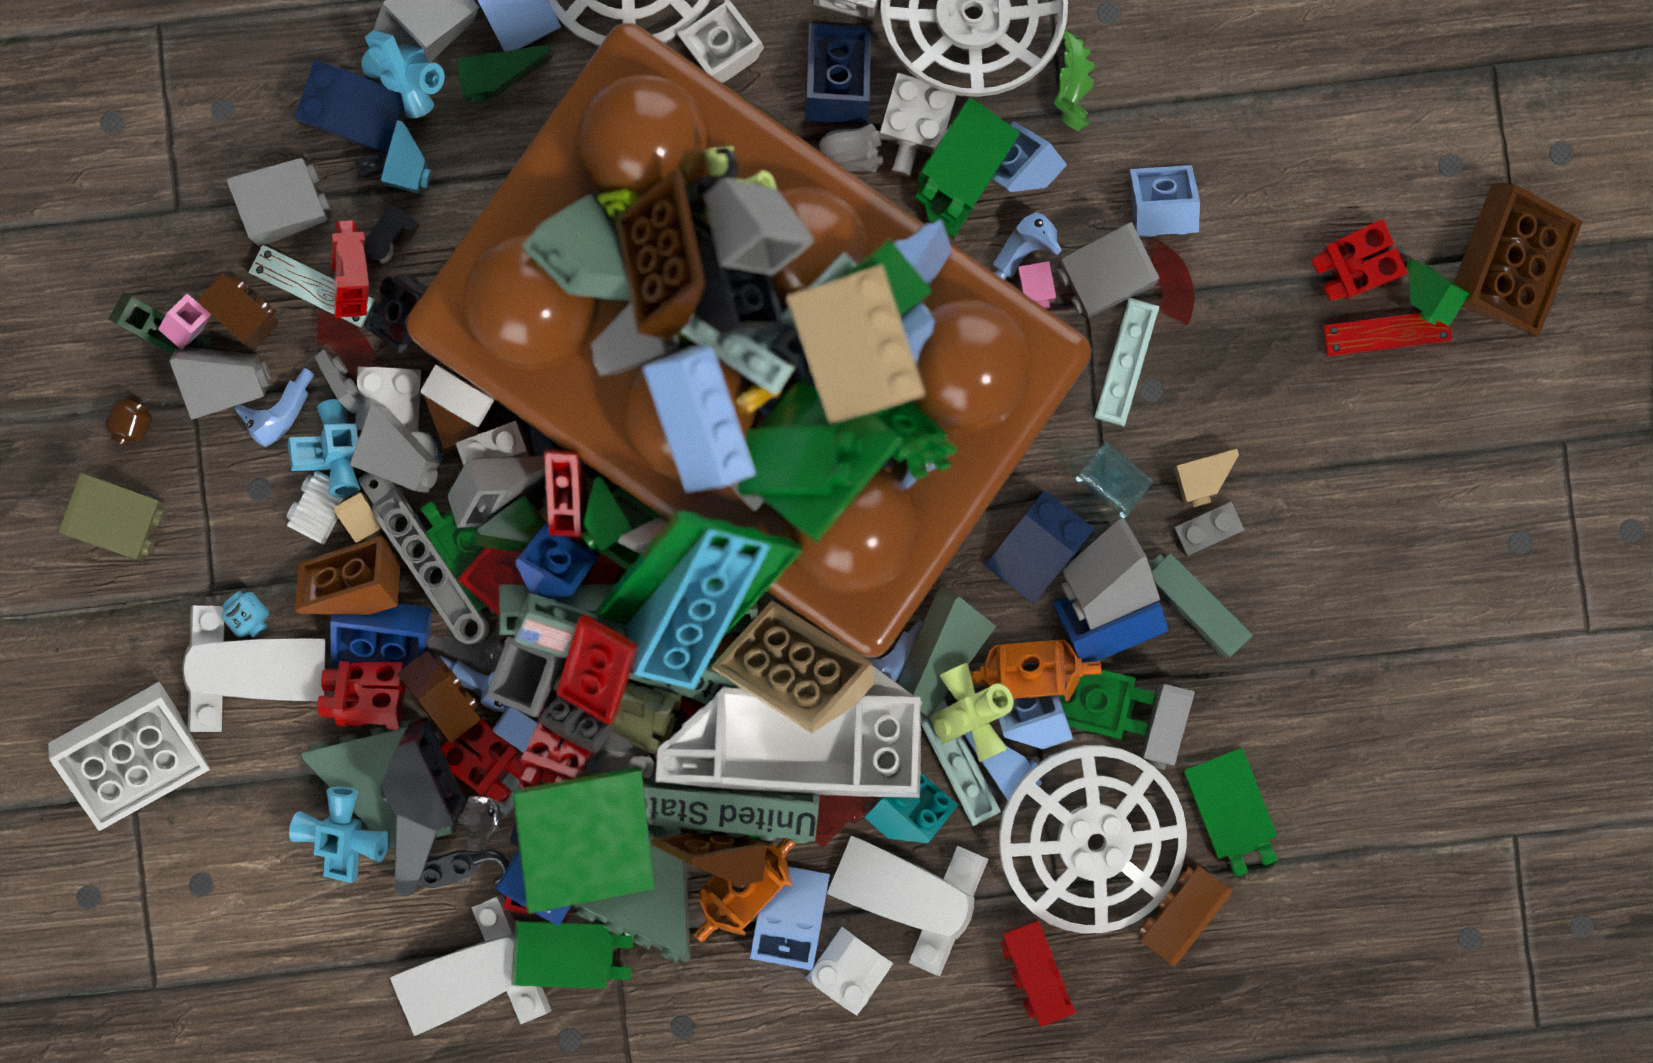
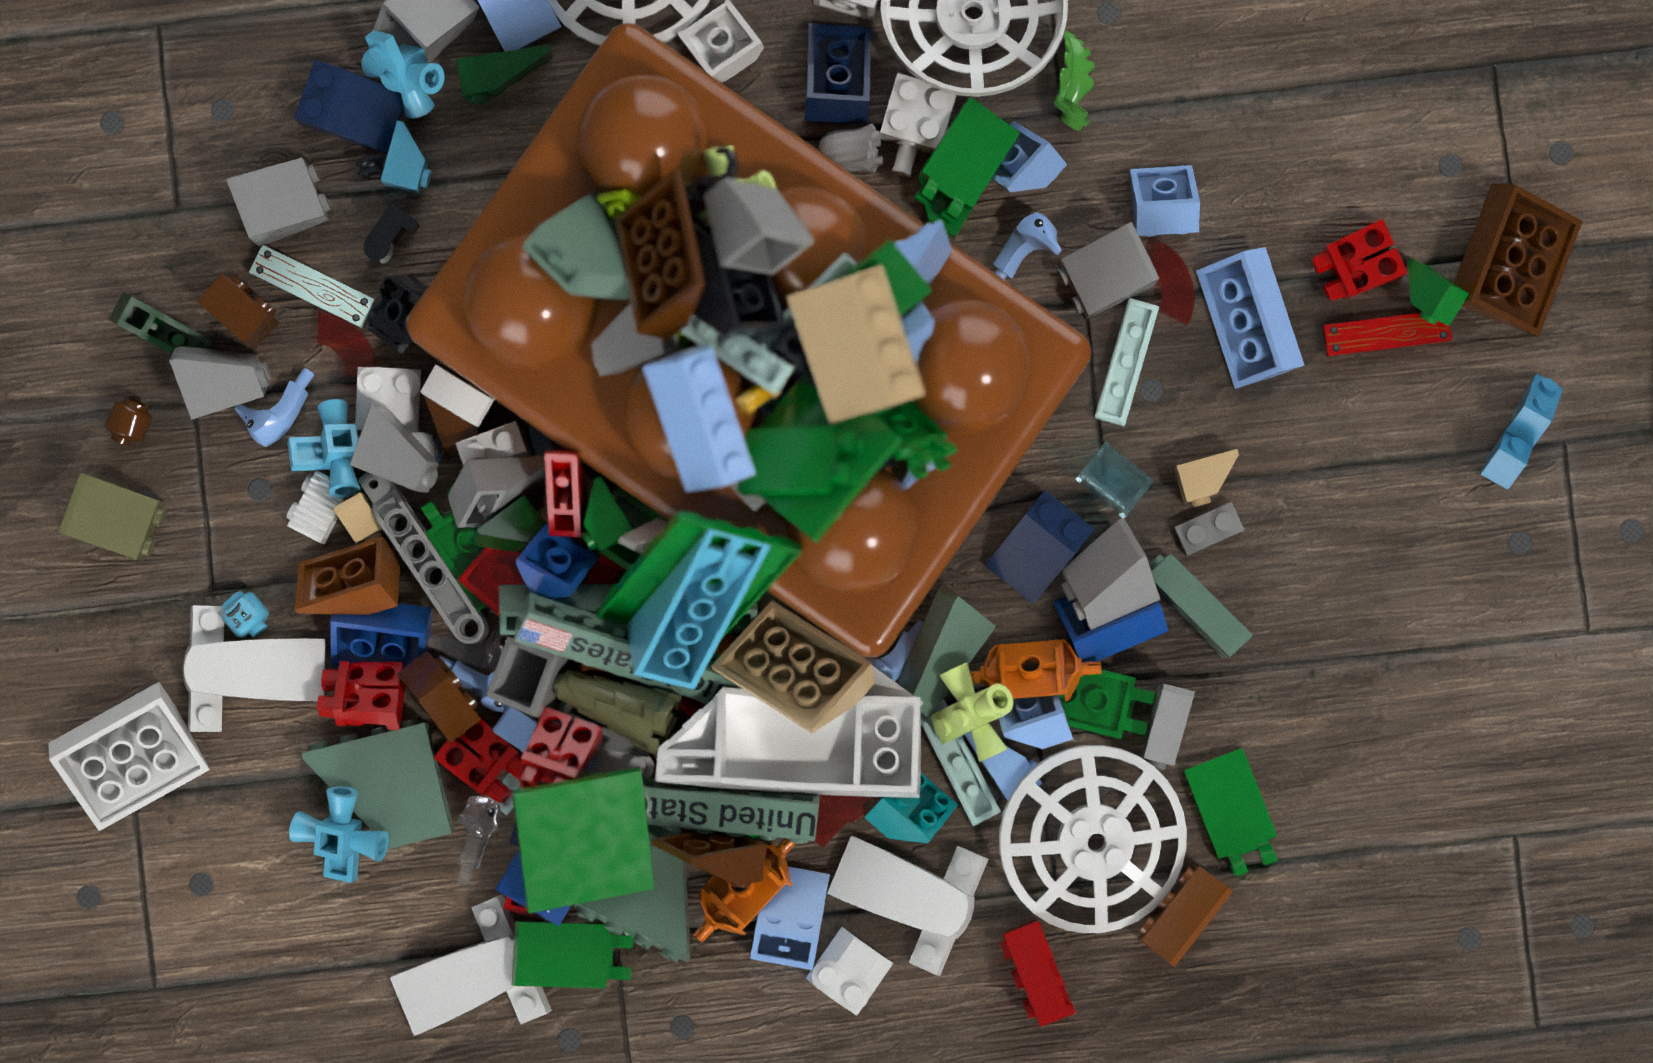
bright pink brick [158,294,211,350] -> none
light grey plate [314,350,362,414] -> none
red hips [330,220,369,318] -> none
black slope [380,717,509,896] -> none
dark grey slope [539,696,614,753] -> none
red tile [556,614,639,725] -> none
bright pink brick [1017,261,1056,309] -> none
none -> light blue slope [1196,247,1305,389]
none -> dark azure arch [1481,373,1563,490]

